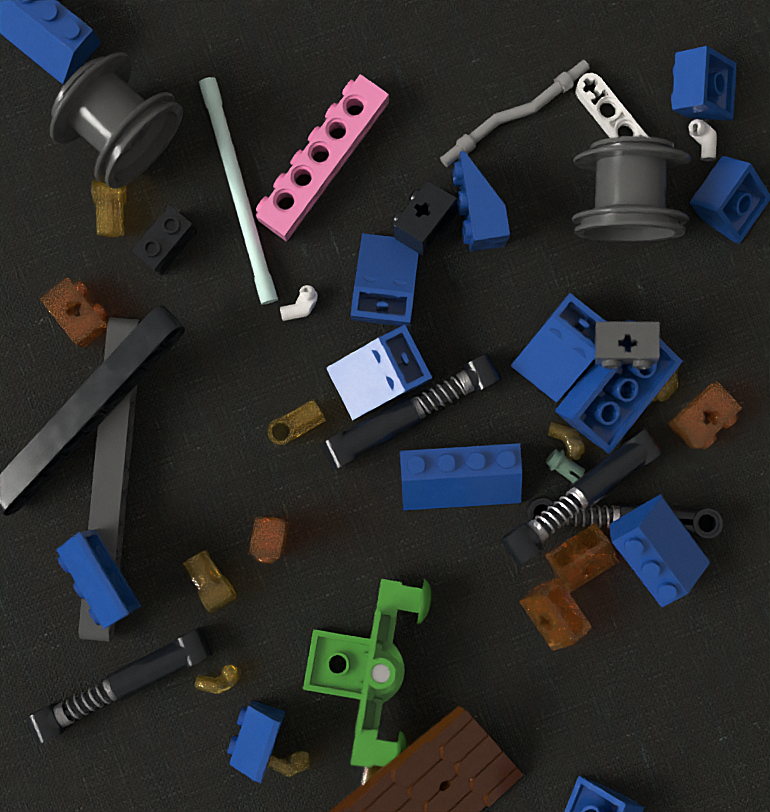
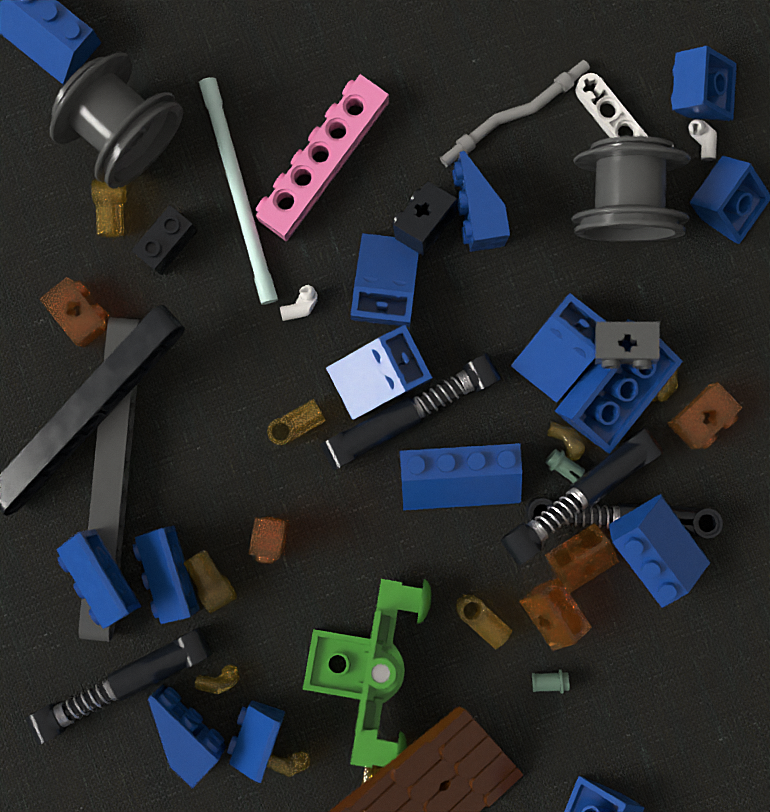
none -> blue slope [133,525,200,624]
none -> blue slope [148,685,227,788]
none -> clear yellow piece [456,594,513,650]
none -> sand green pin [532,669,569,694]

